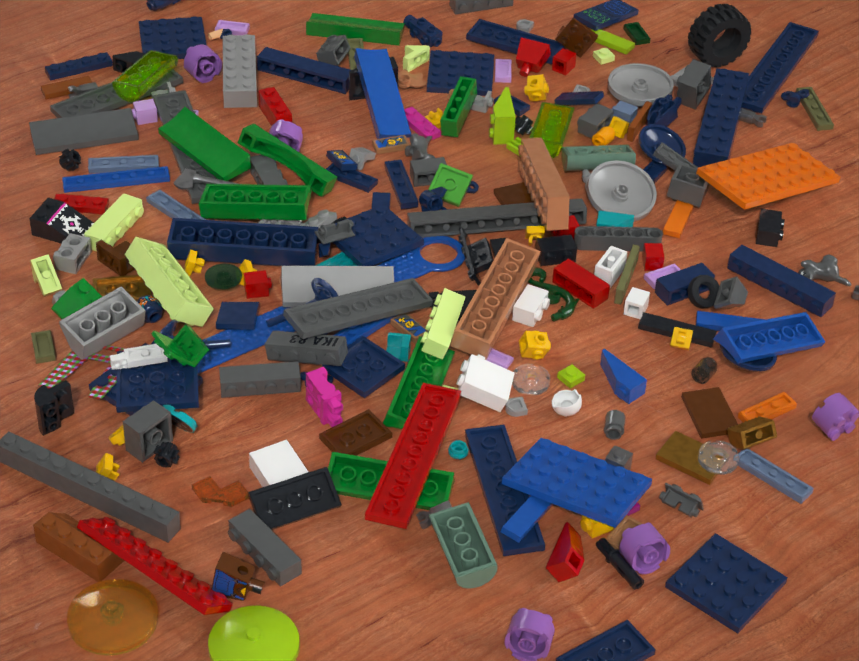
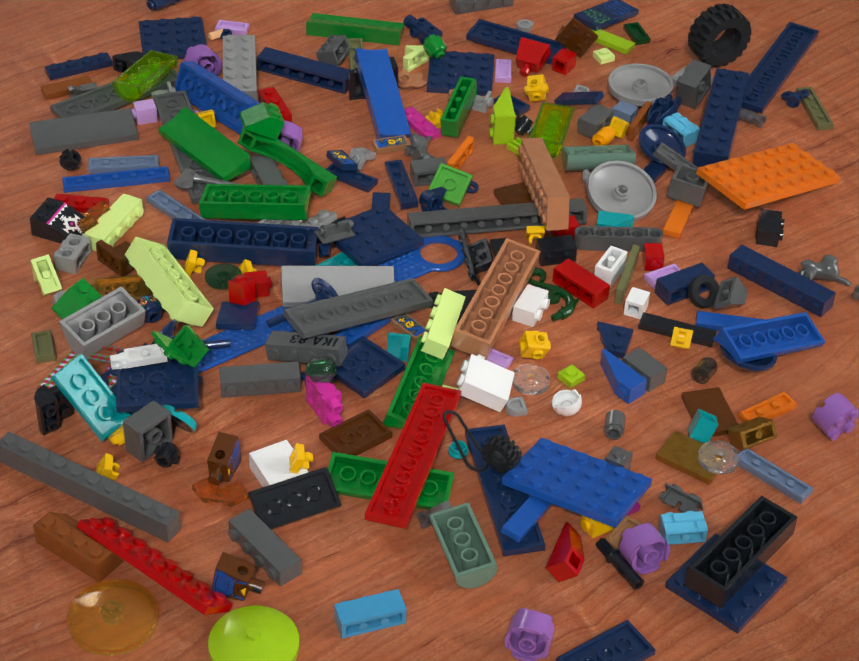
none -> teal tile [50,353,131,442]
none -> clear orange tile [77,201,111,233]
none -> blue arch [175,61,260,135]
none -> yellow tile [196,109,217,128]
none -> reddish brown torso [207,432,241,485]
none -> red brick [228,274,256,306]
none -> green slope [239,102,285,140]
none -> yellow tile [289,443,313,474]
none -> clear green head [305,356,337,383]
none -> dark azure brick [334,589,407,639]
none -> green head [423,34,447,59]
none -> black piece [443,410,488,471]
none -> orange tile [447,136,474,170]
none -> black tyre [481,434,522,474]
none -> dark blue wing [597,321,634,359]
none -> dark grey brick [622,347,667,392]
none -> medium azure brick [658,511,708,545]
none -> medium azure brick [663,112,700,147]
none -> black brick [685,495,798,608]
none -> teal panel [688,409,718,444]

